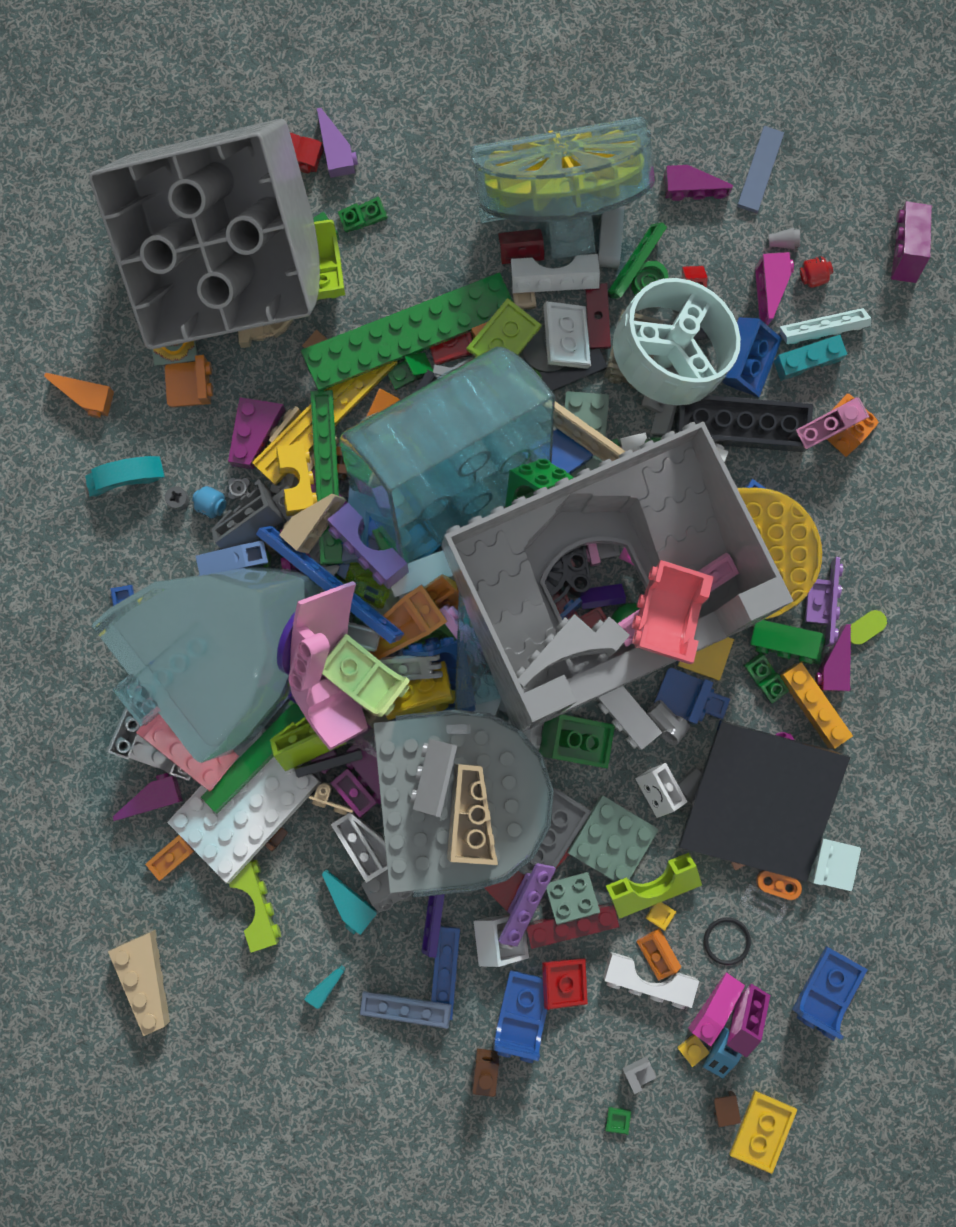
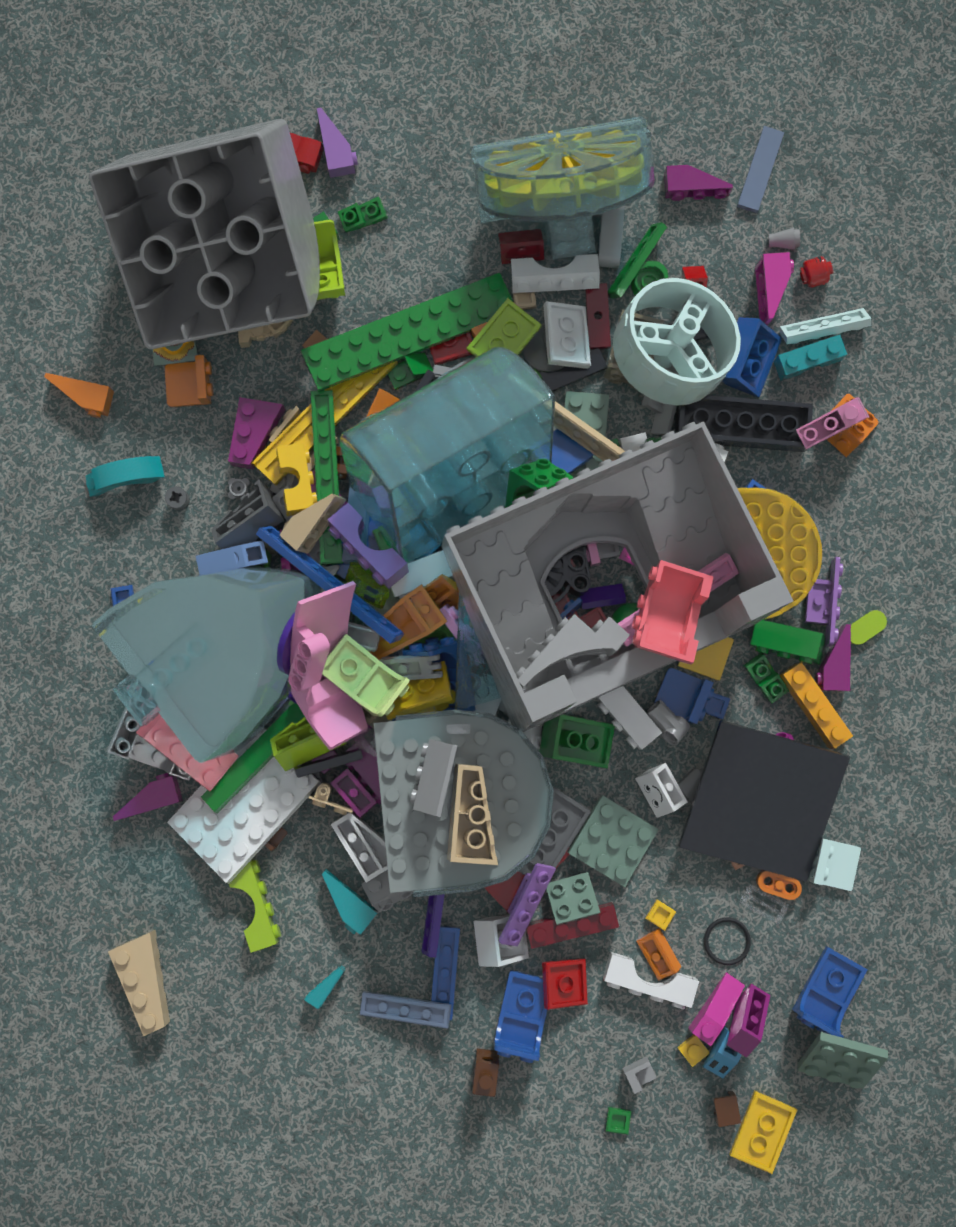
orange plate [145,835,195,881] -> none
dark azure head [192,486,227,518] -> none
lime arch [606,852,702,919] -> none
magenta wedge [891,201,932,283] -> none
none -> sand green plate [797,1032,888,1089]

